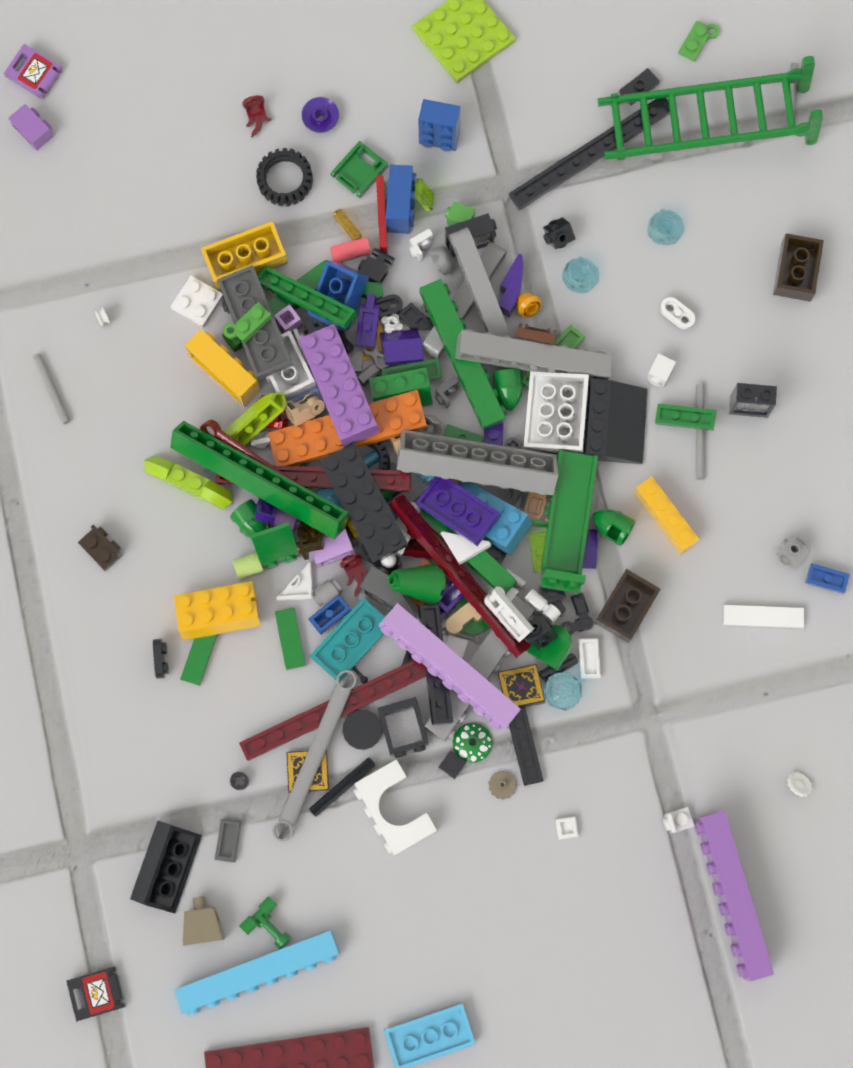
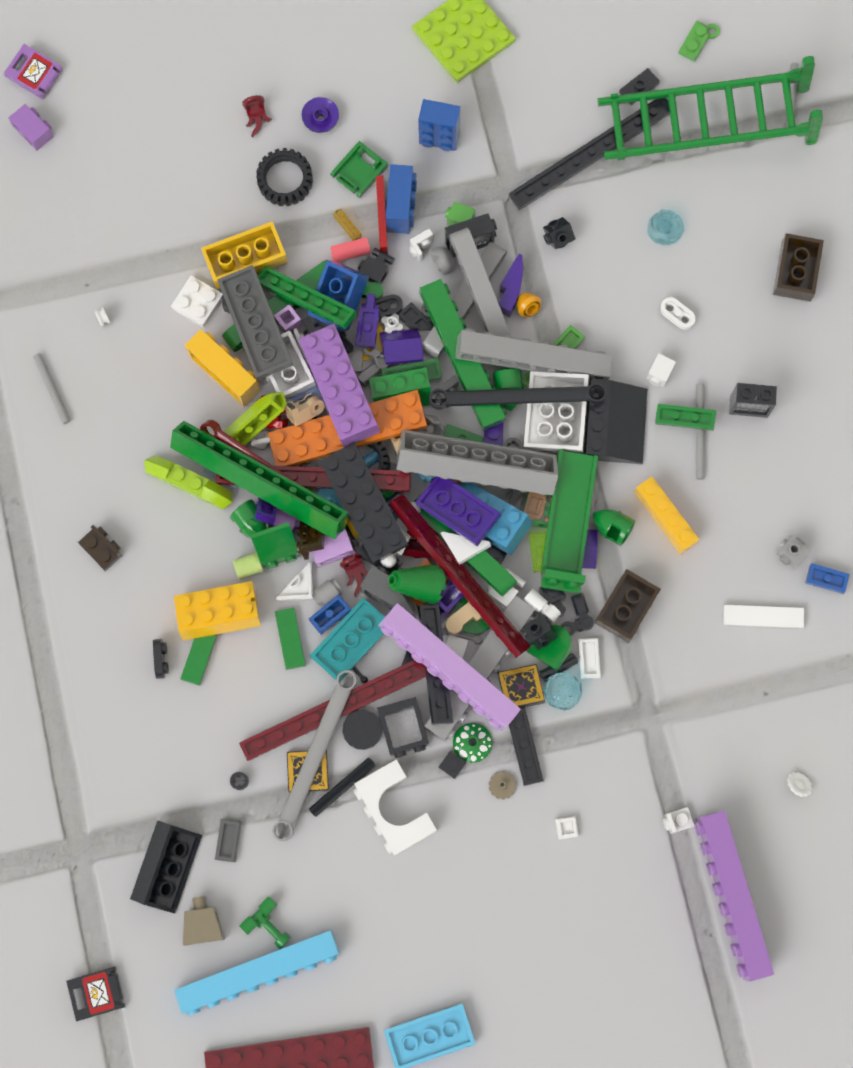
bright green hinge [223,303,273,344] -> none
clear neon green plate [415,178,434,211] -> none
white plate [484,586,534,642] -> none
reddish brown container [516,323,557,344] -> none
clear light blue hat [562,256,599,293] -> none
none -> black piece [429,383,607,410]

